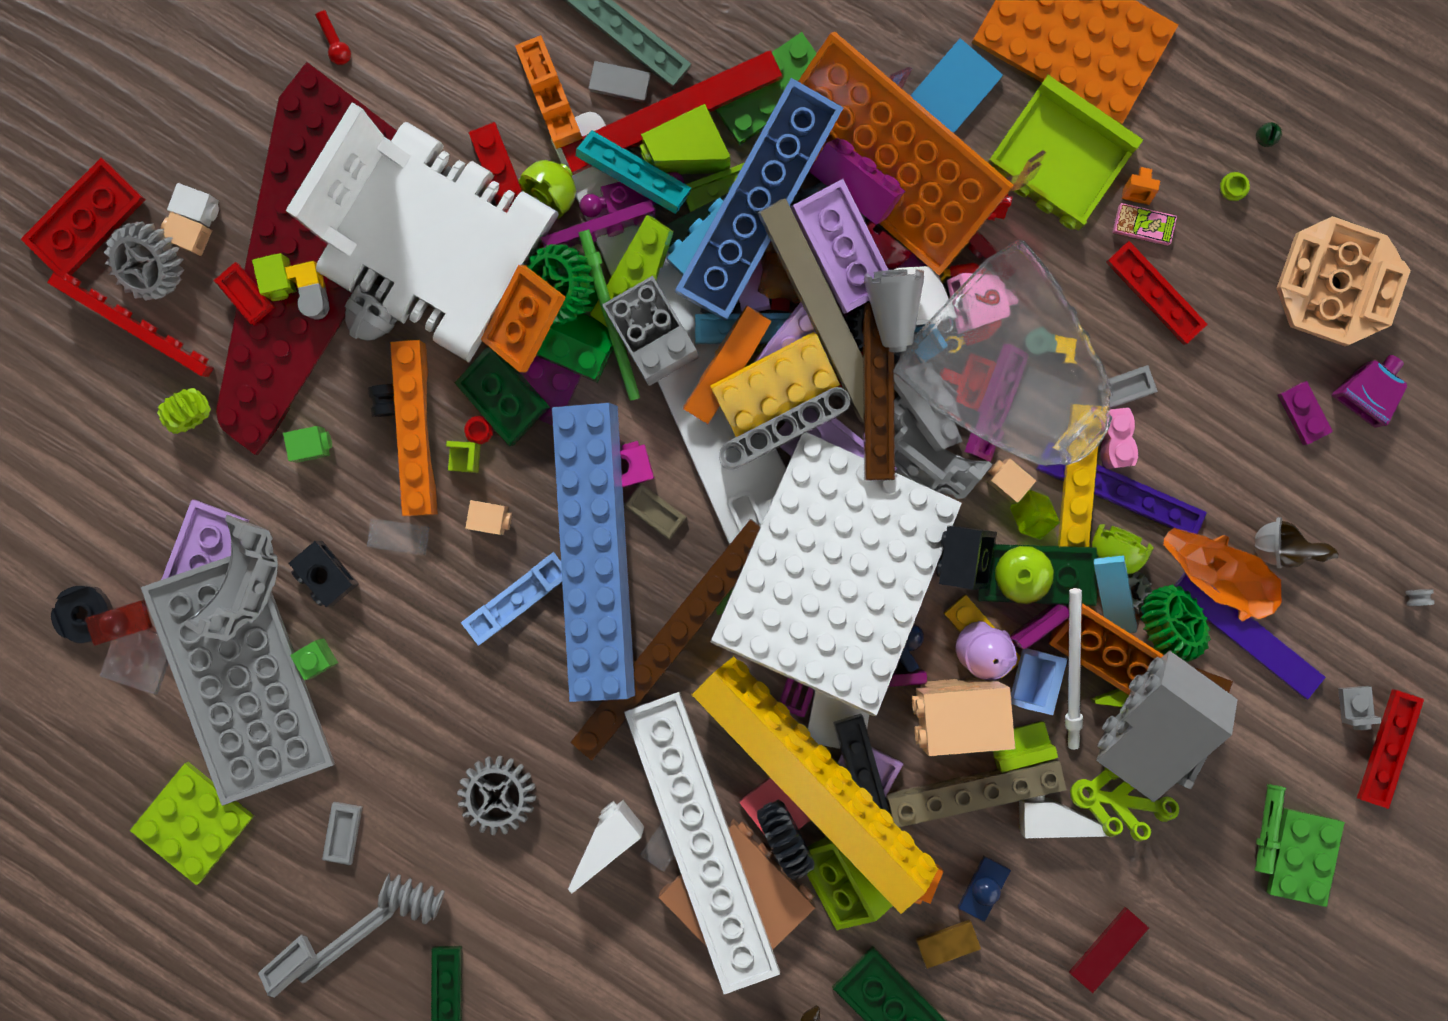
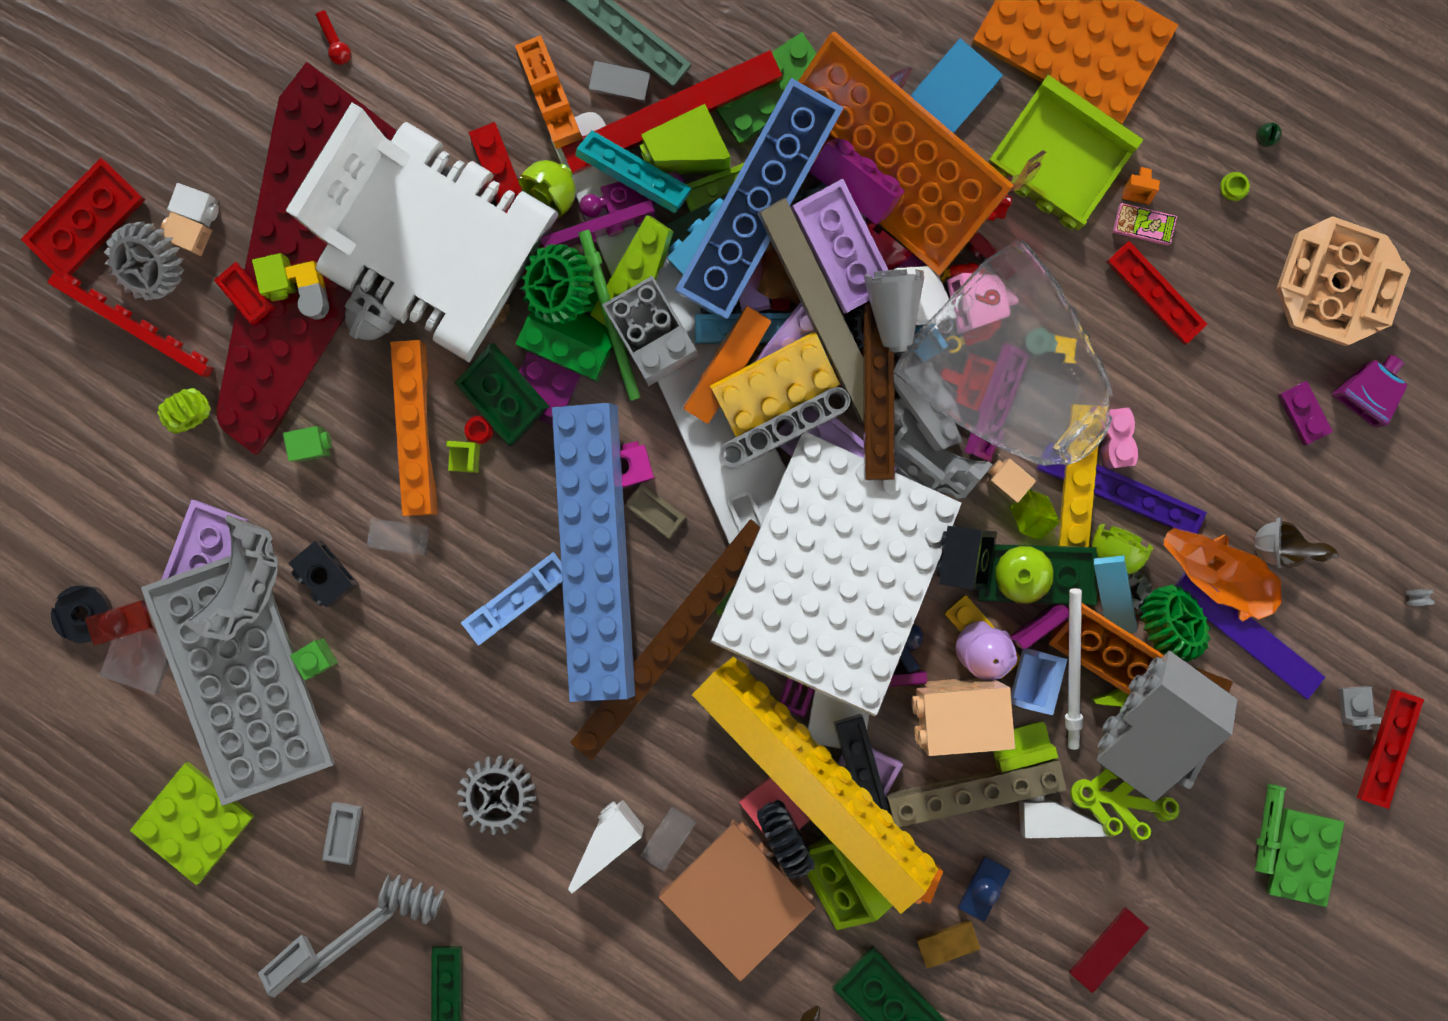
black wheel [368,384,395,417] -> none
light nougat brick [465,500,512,535] -> none
orange plate [481,265,566,372] -> none
white plate [624,692,780,994] -> none
light grey tile [1092,365,1158,411] -> none

